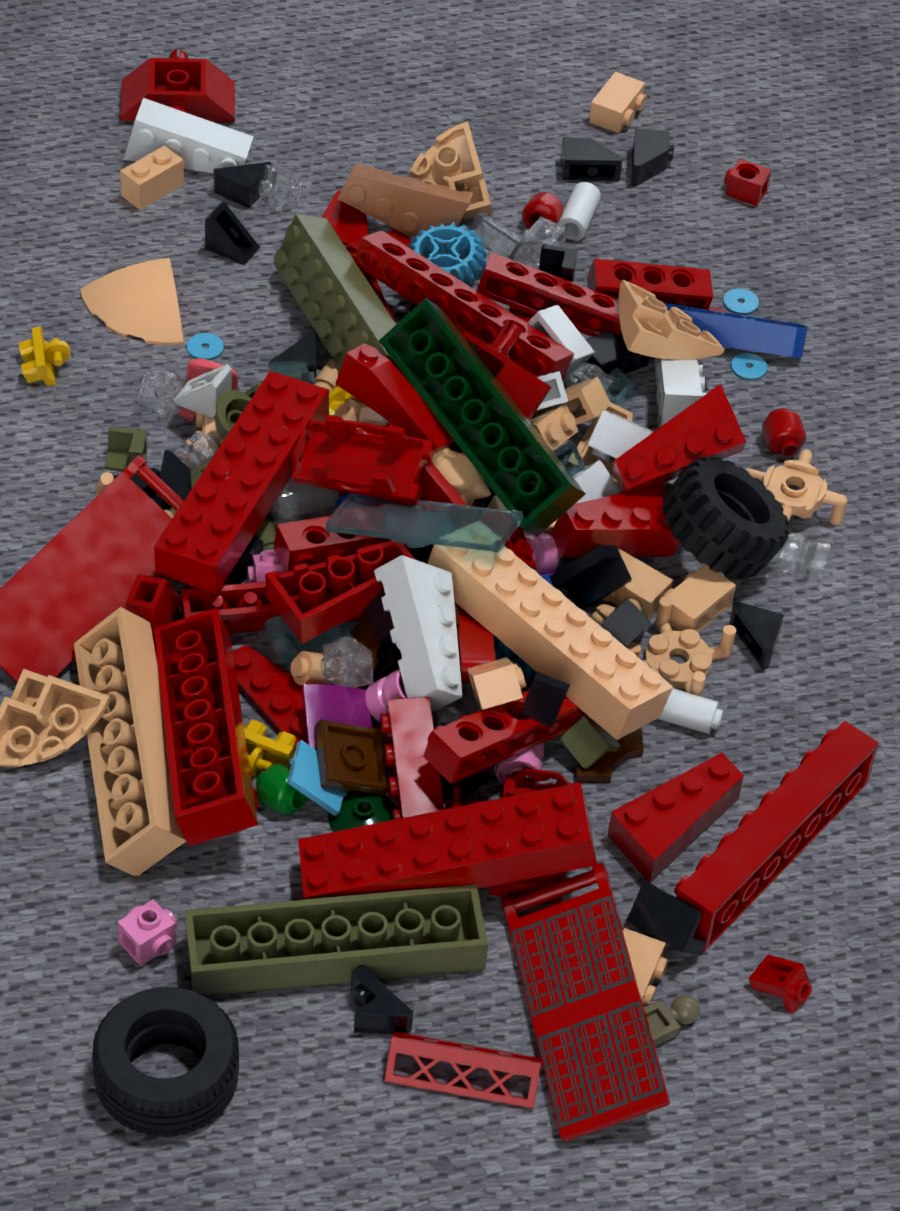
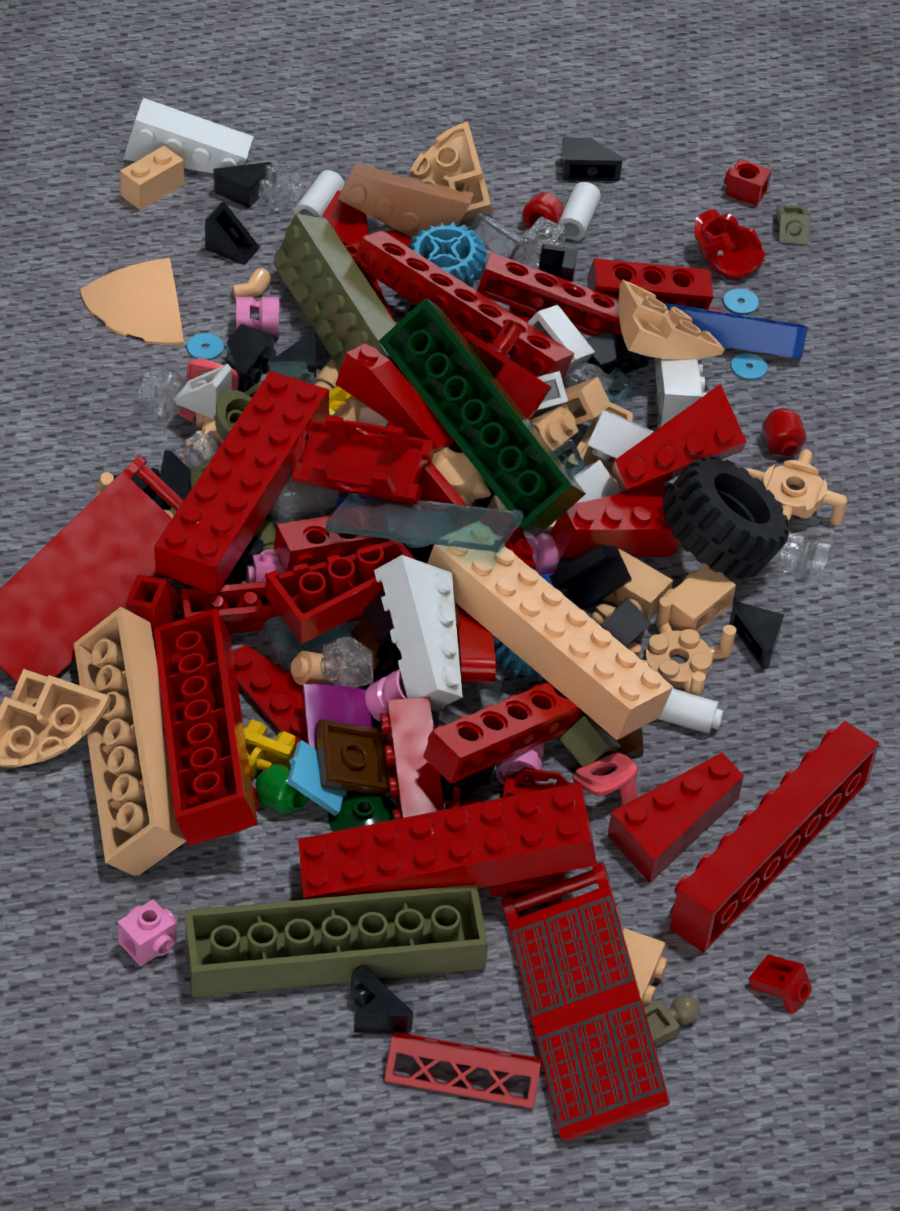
yellow hips [19,326,71,386] -> none
black tyre [92,987,239,1137] -> none
olive panel [105,427,148,471] -> none
red slope [120,49,235,122] -> none
light nougat brick [467,657,526,710] -> none
black slope [520,671,570,727] -> none
light nougat brick [589,72,647,133] -> none
black panel [626,882,706,954] -> none
black slope [631,128,674,186] -> none
none -> black slope [227,324,276,392]
none -> light nougat arm [232,268,271,300]
none -> bright pink wheel [236,296,279,336]
none -> white brick [294,170,345,218]
none -> coral piece [572,753,638,806]
none -> red hair [695,209,766,280]
none -> olive bracket [776,206,810,244]

